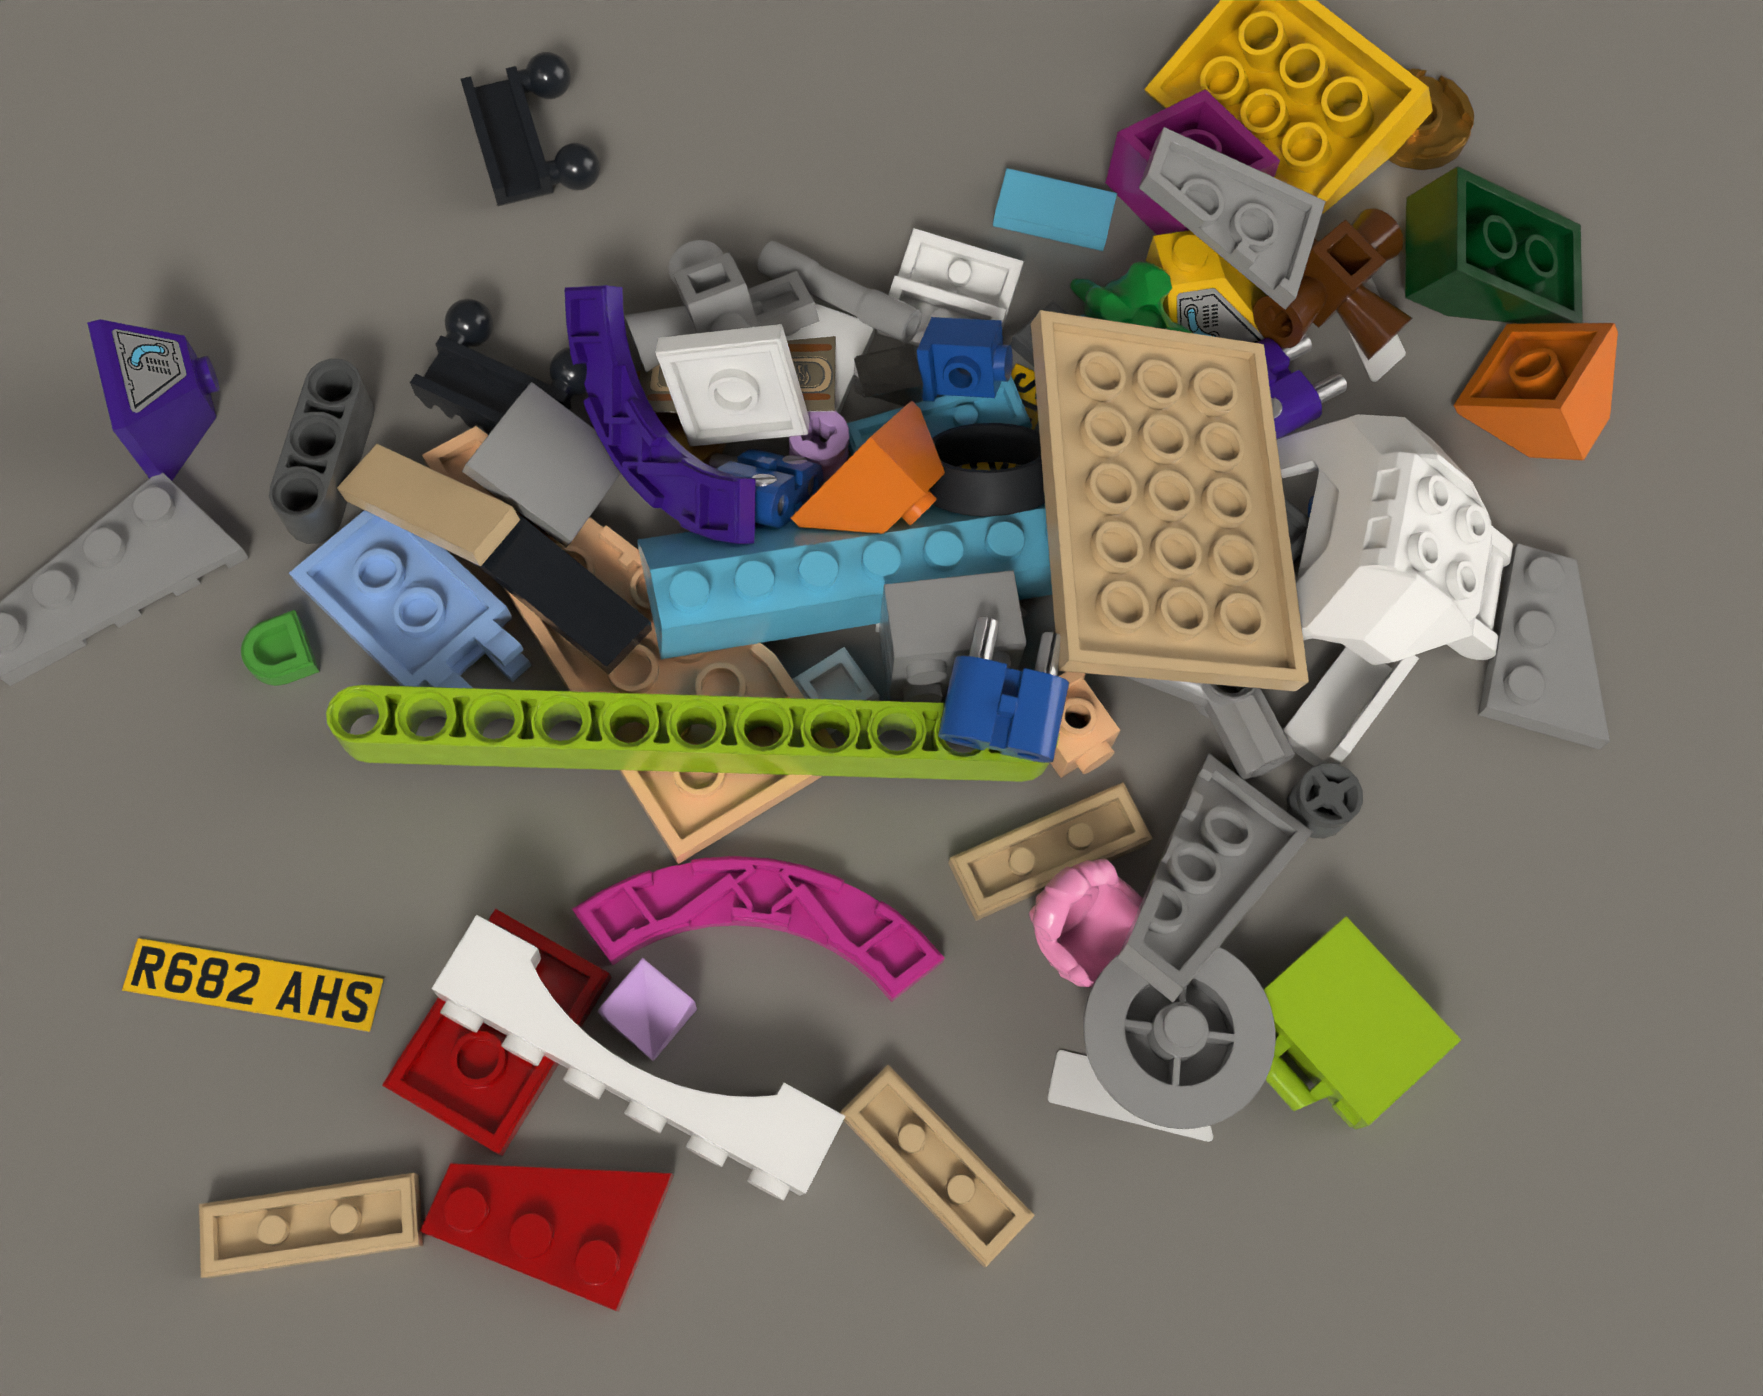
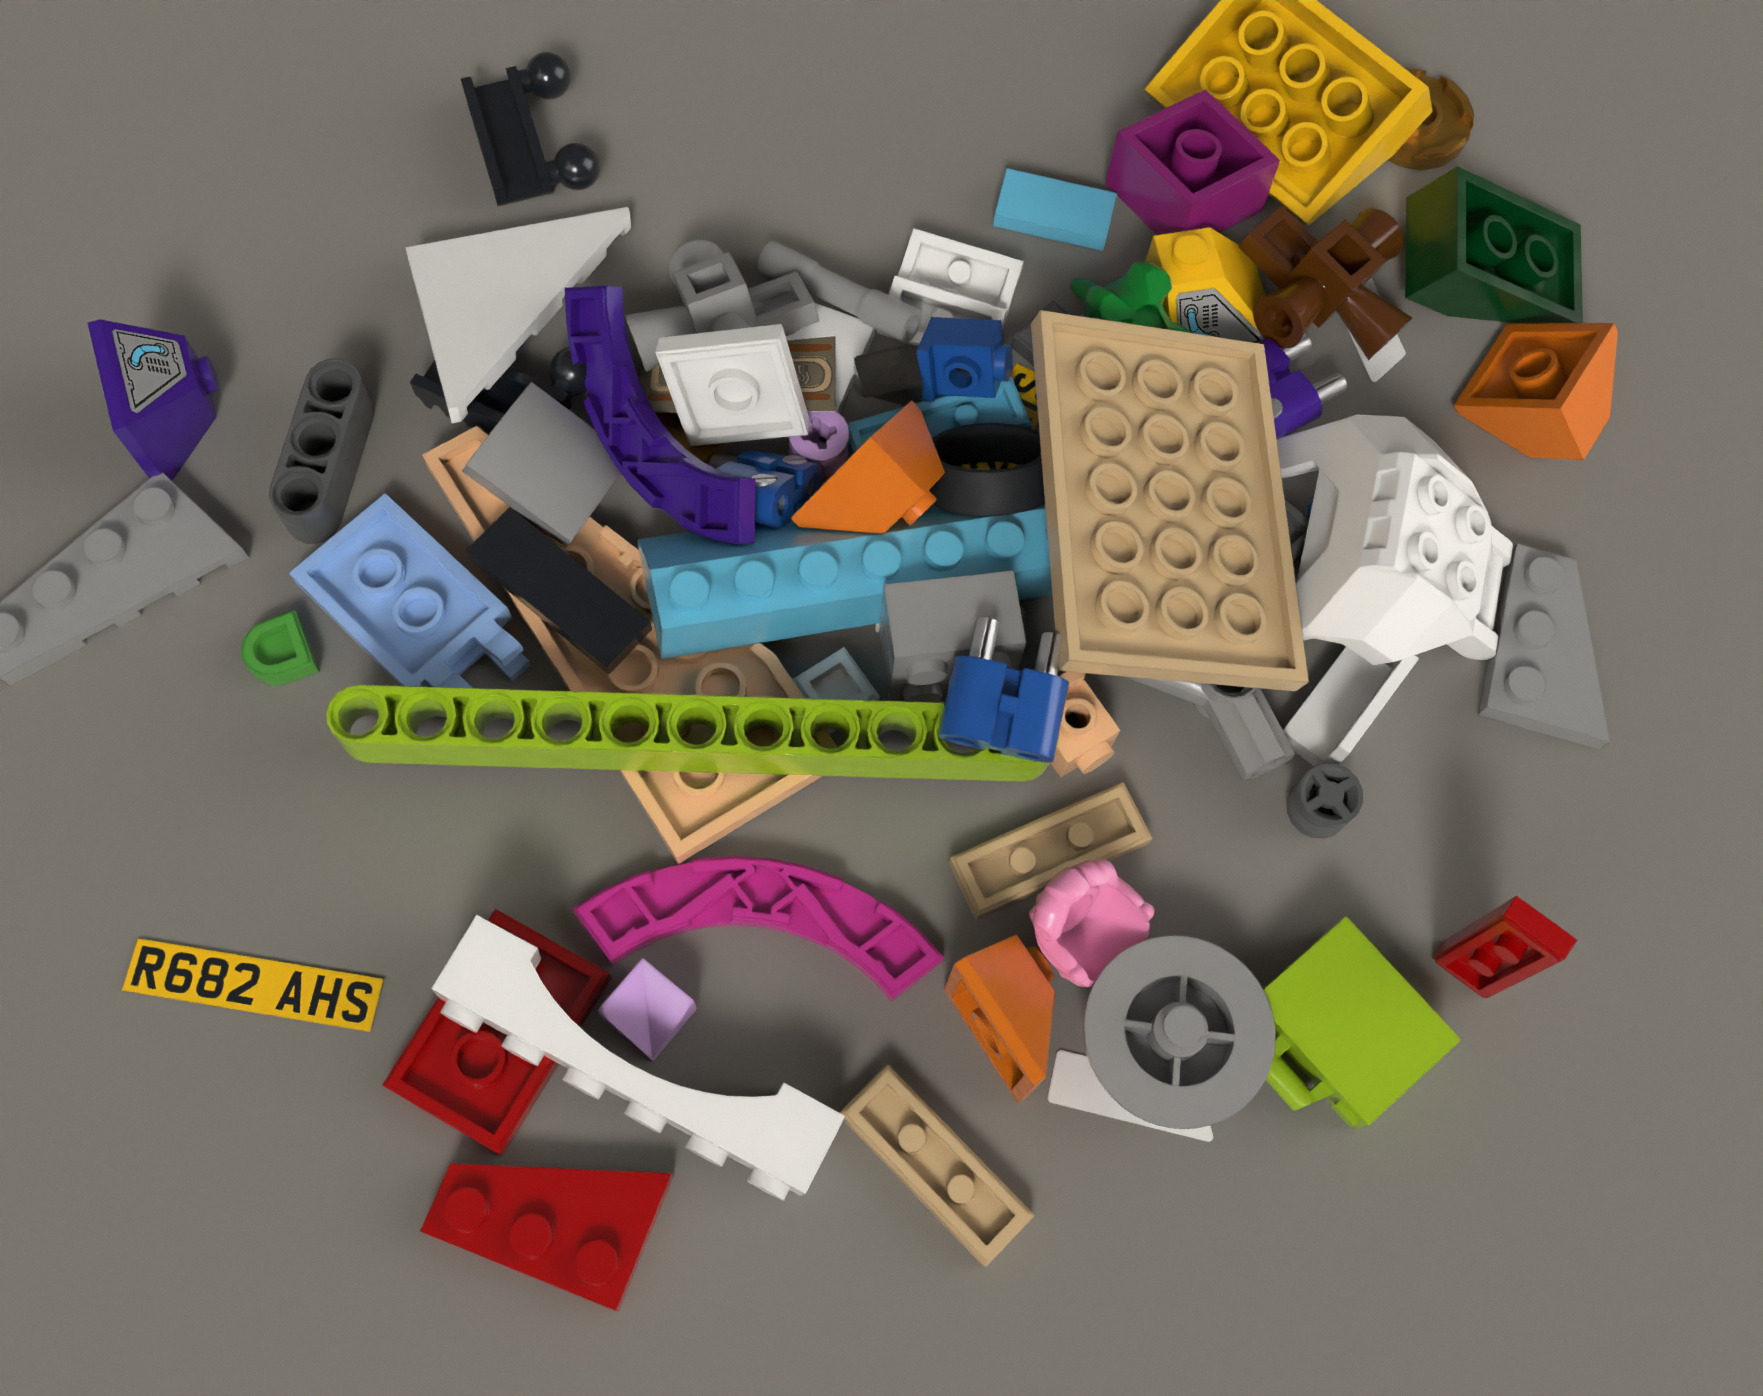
tan tile [199,1173,423,1278] -> none
tan tile [337,444,520,566] -> none
light grey wing [1118,754,1313,1002] -> none
light grey wing [1139,127,1326,310] -> none
none -> white tile [405,207,631,423]
none -> orange slope [944,934,1055,1104]
none -> red tile [1432,895,1578,999]

